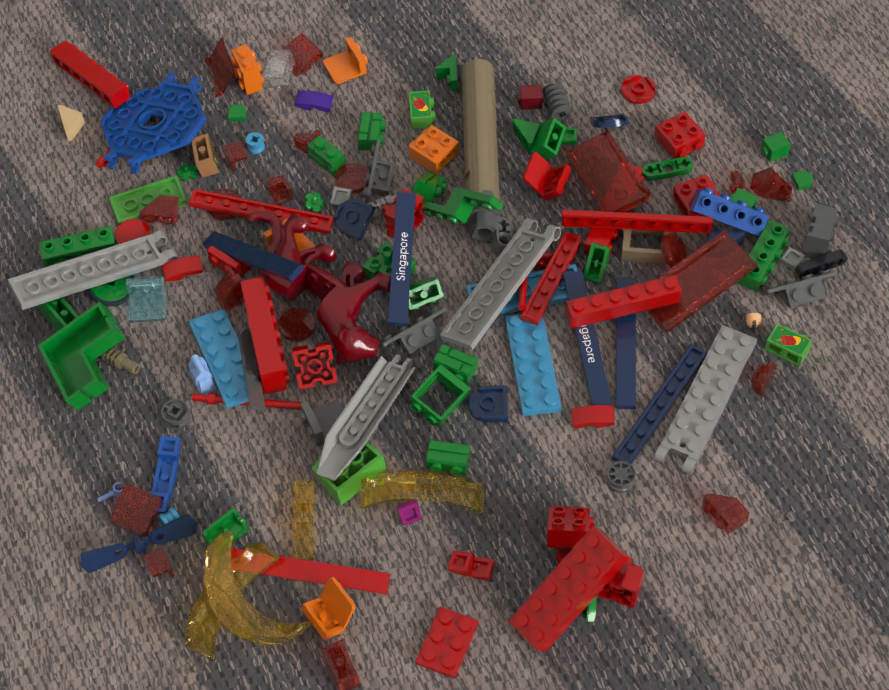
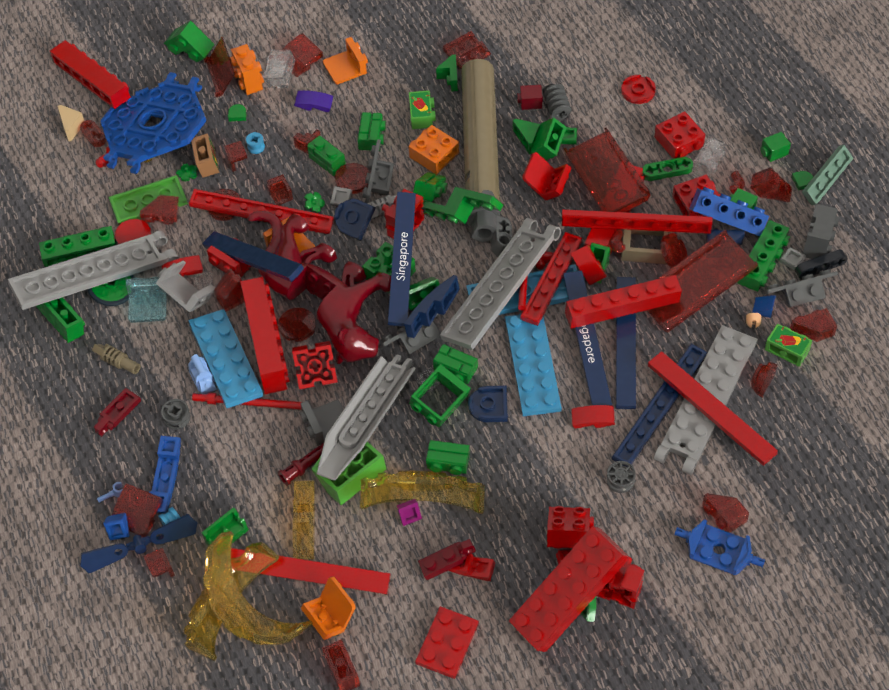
green piece [38,301,125,410] -> none
dark grey piece [239,328,266,412] -> none
dark blue tile [590,114,628,128] -> none
none -> clear red beam [80,120,106,147]
none -> dark red hinge [94,388,141,437]
none -> blue slope [103,513,129,541]
none -> light grey panel [156,260,216,312]
none -> green brick [164,21,215,62]
none -> dark red pin [277,443,324,486]
none -> dark blue slope [404,275,460,338]
none -> dark red hinge [418,539,476,580]
none -> clear red slope [443,31,491,69]
none -> red slope [571,244,607,285]
none -> clear red arm [609,229,625,253]
none -> red tile [648,351,778,466]
none -> blue plate [674,519,766,575]
none -> clear brick [692,136,727,178]
none -> blue slope [752,295,776,318]
none -> clear red slope [790,308,837,342]
none -> sand green plate [802,145,853,205]

